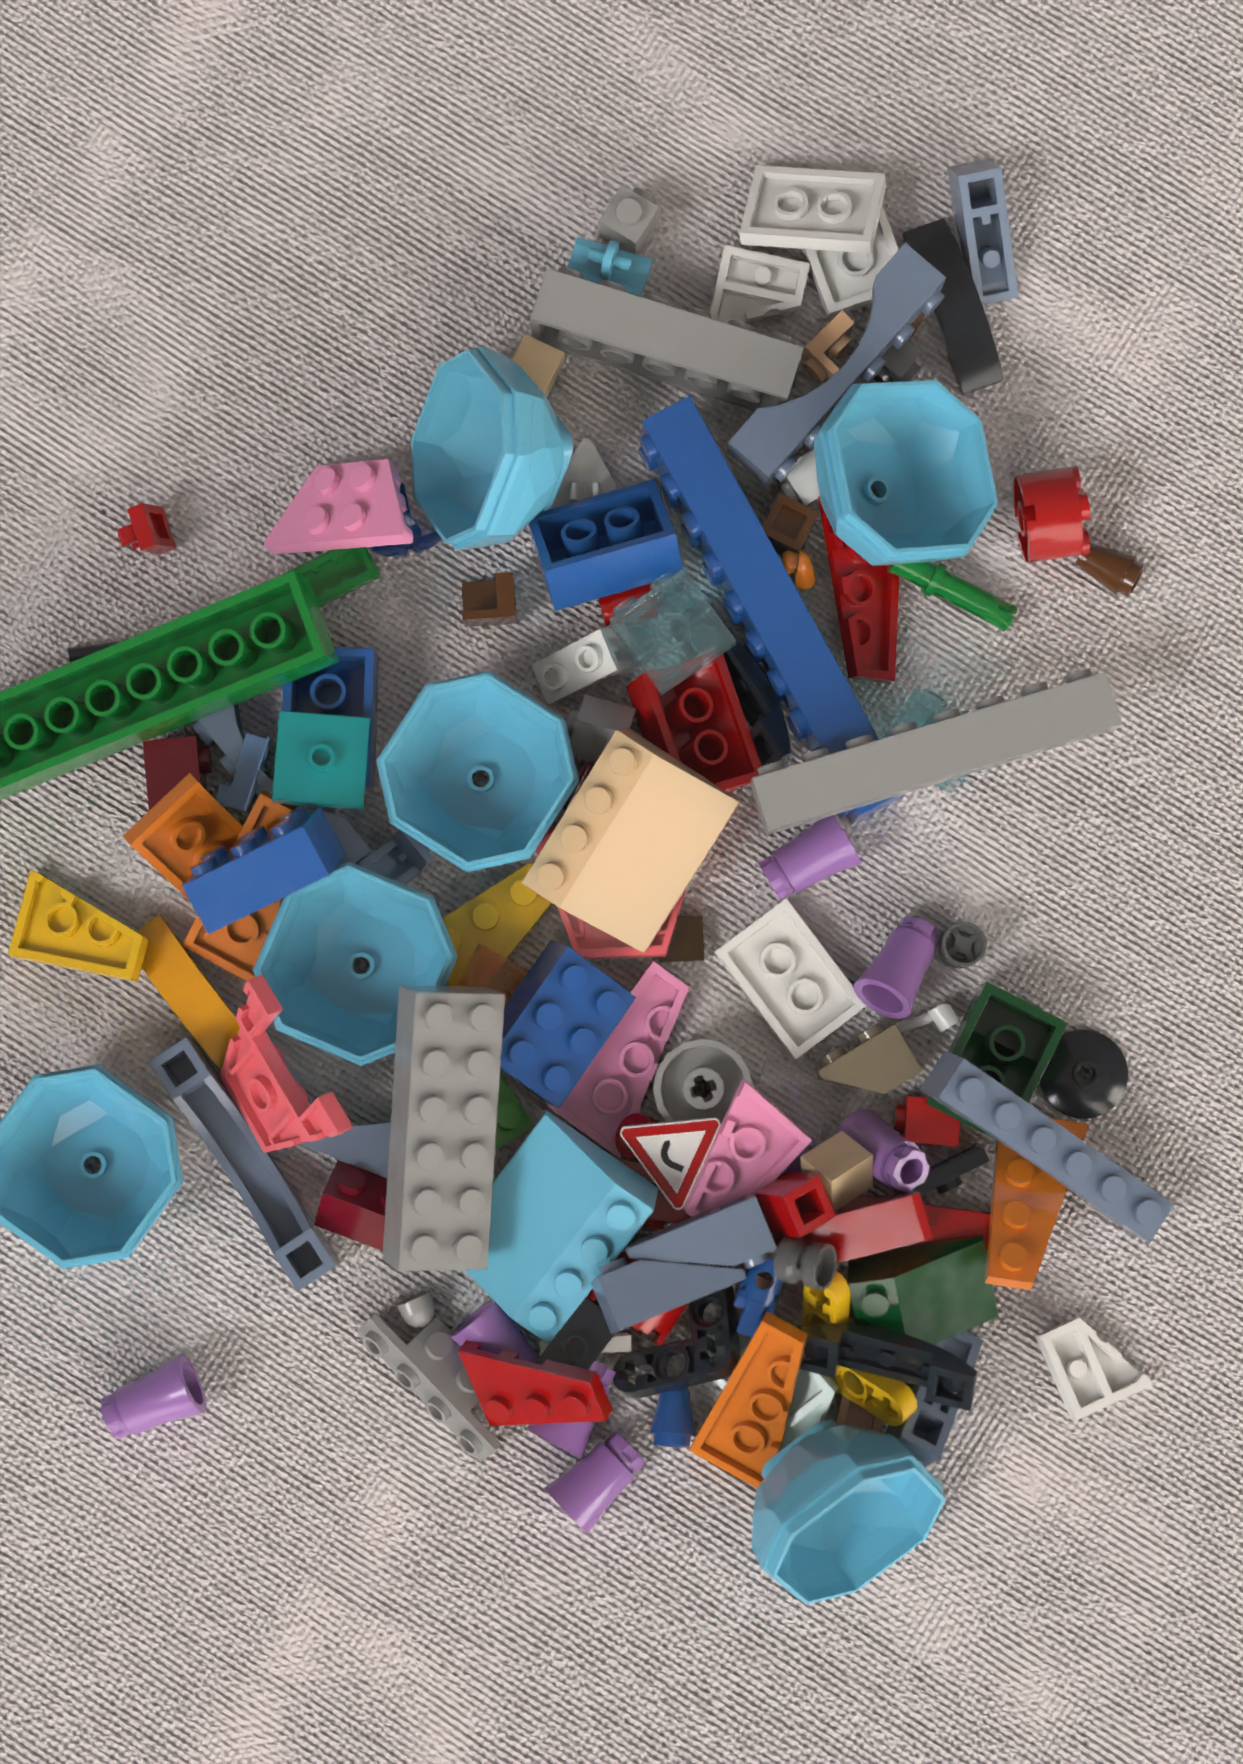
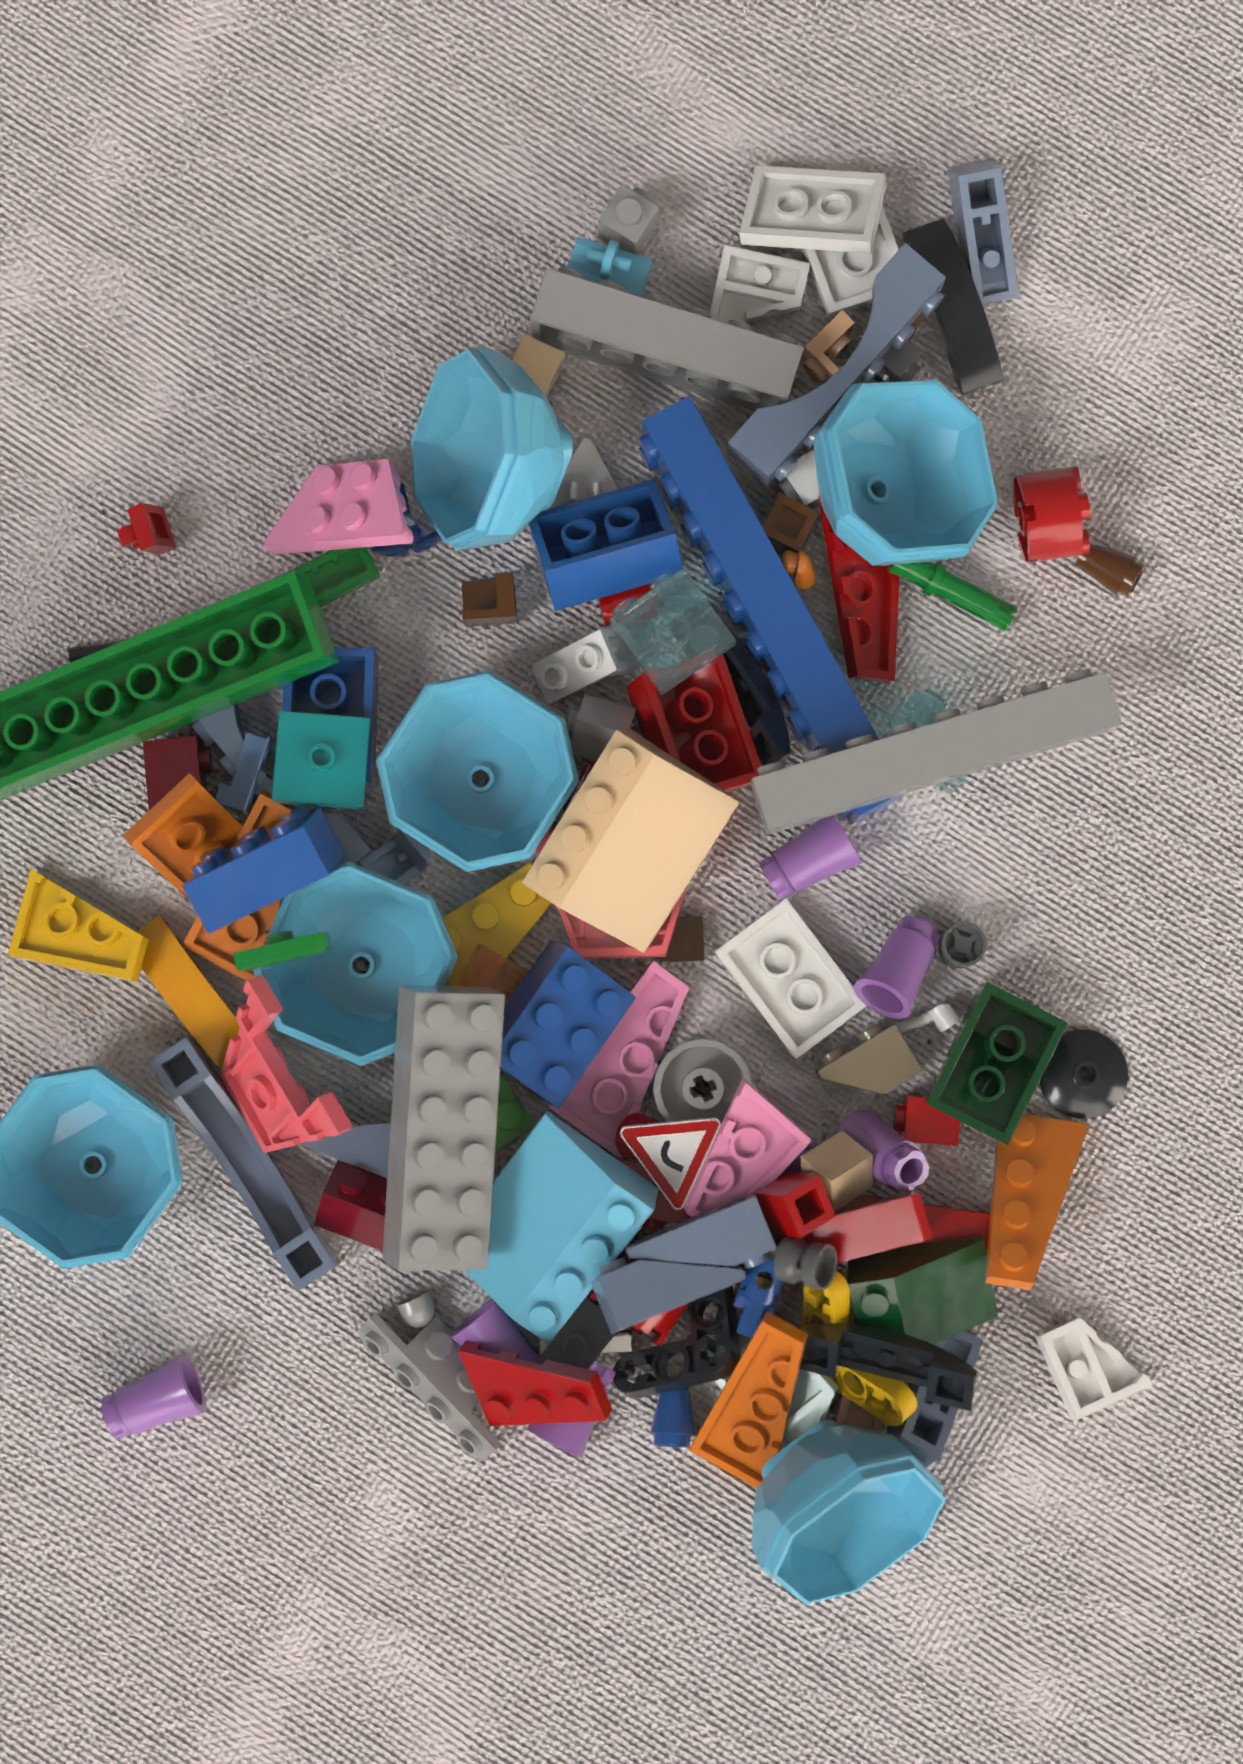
medium lavender plant [544,1431,646,1535] -> none
black plate [900,1145,990,1195] -> none
sand blue arch [920,1051,1175,1242] -> none
none -> green plate [233,931,332,972]

